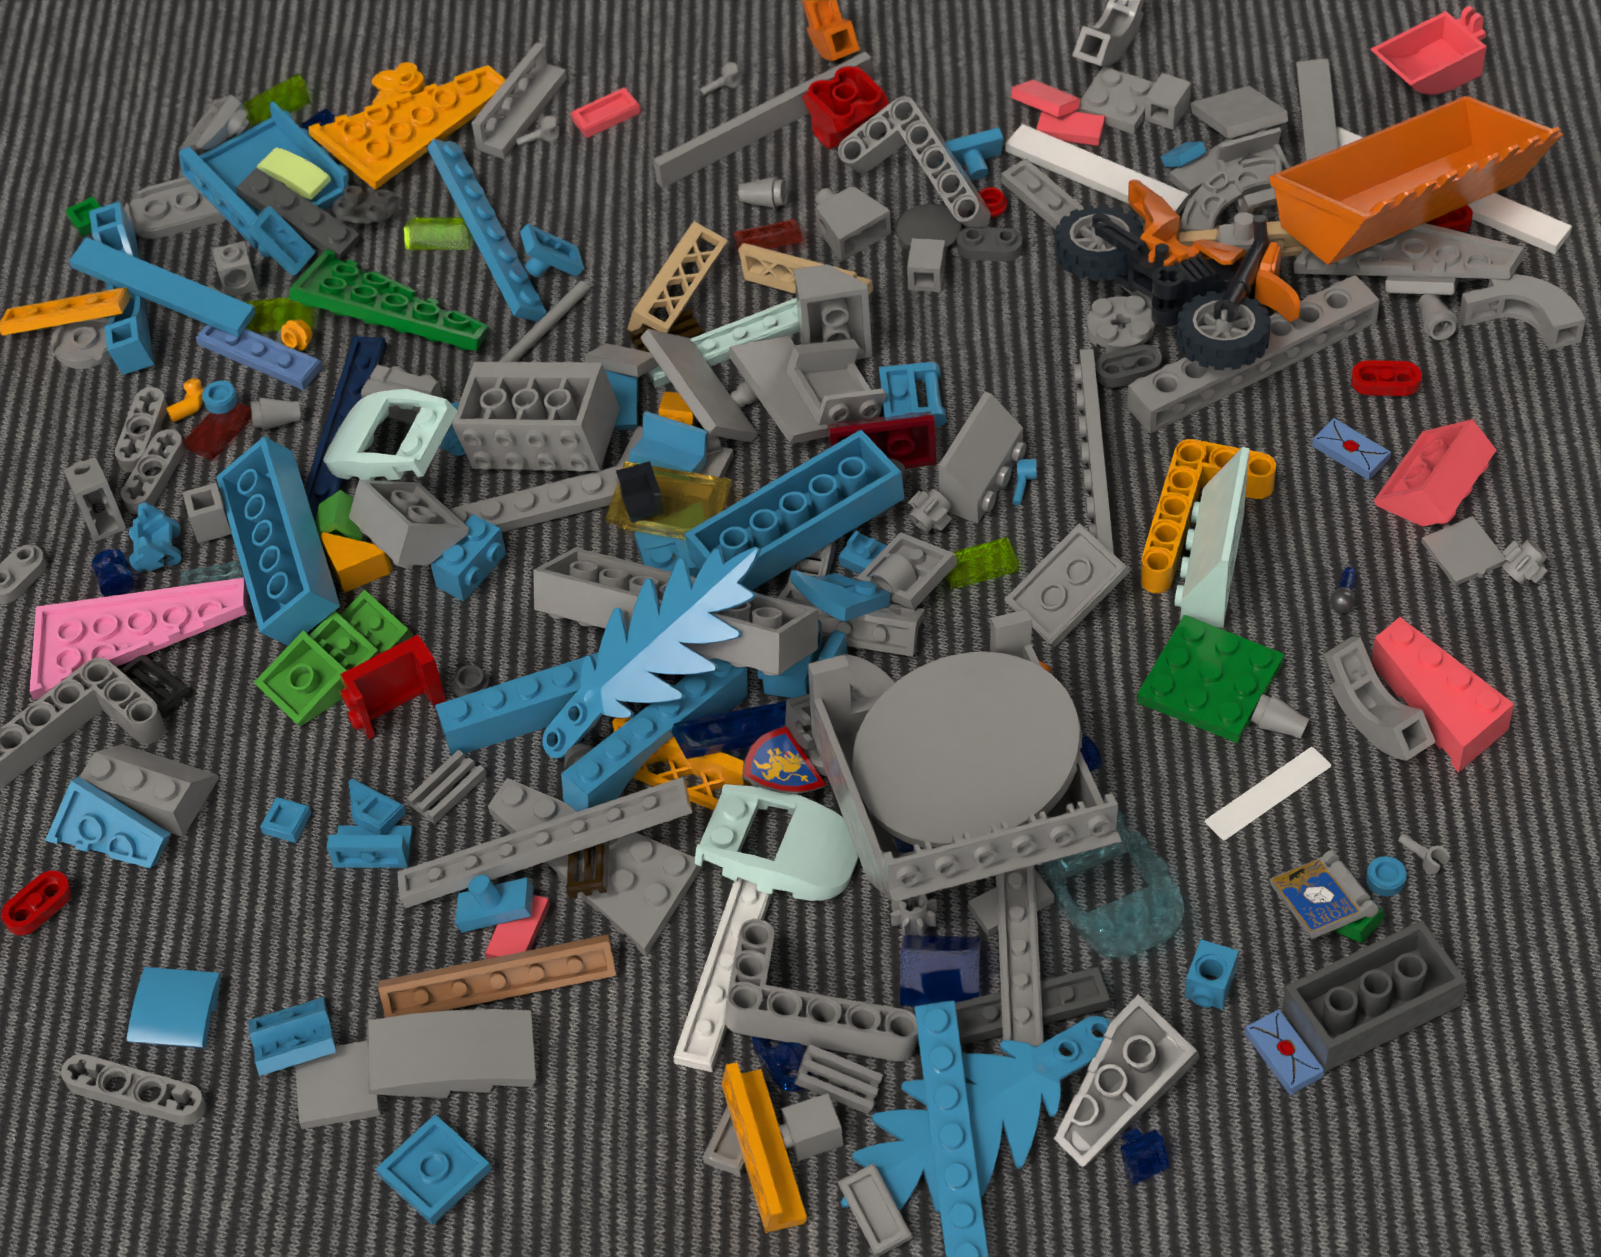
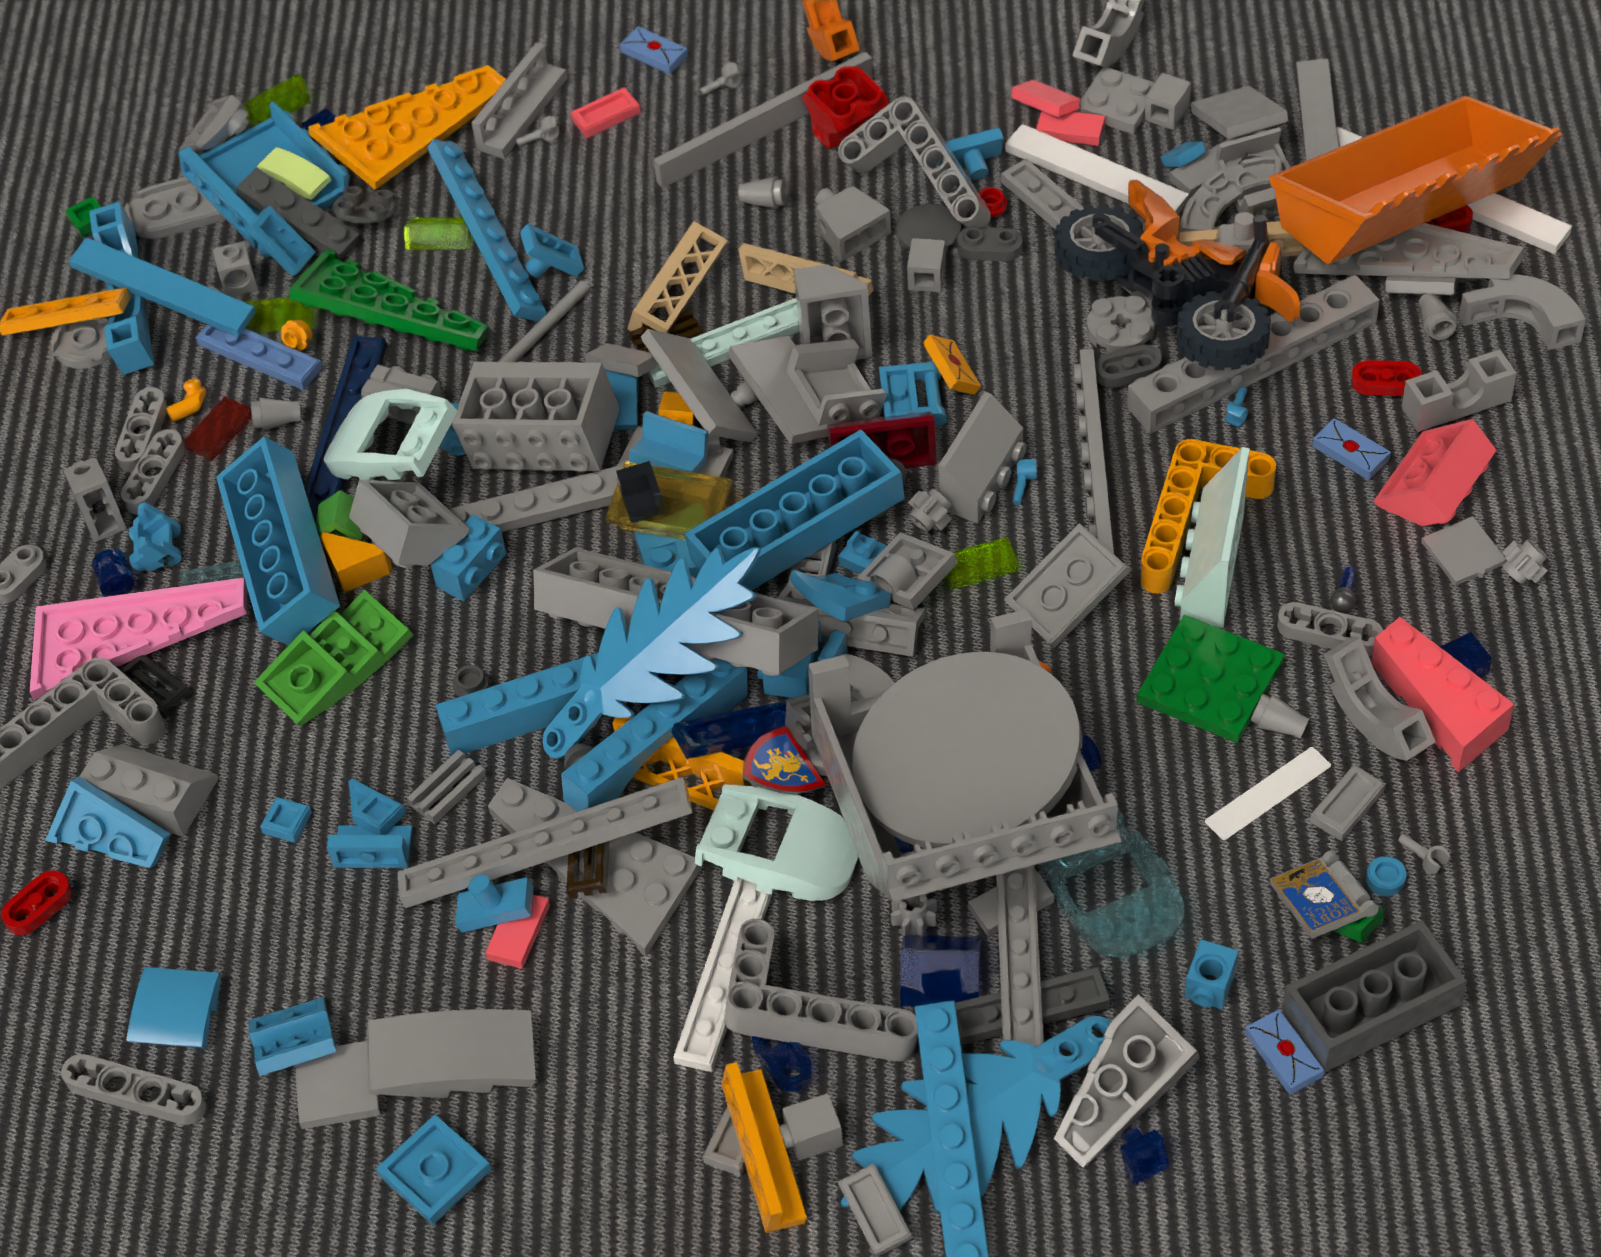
light grey brick [182,483,232,543] -> none
dark azure tile [202,381,238,414] -> none
red panel [339,635,446,740] -> none
light orange plate [371,62,425,104] -> none
medium nougat plate [378,935,616,1018] -> none
clear red tile [732,219,803,255] -> none
light grey tile [794,1044,883,1114] -> none
coral piece [1370,6,1486,95] -> none
none -> medium blue tile [620,26,688,74]
none -> light orange tile [923,334,982,395]
none -> dark azure hand [1225,386,1248,428]
none -> light grey beam [1277,602,1383,656]
none -> light grey tile [1310,765,1386,841]
none -> light grey arch [1402,349,1517,432]
none -> clear blue slope [1440,632,1492,678]

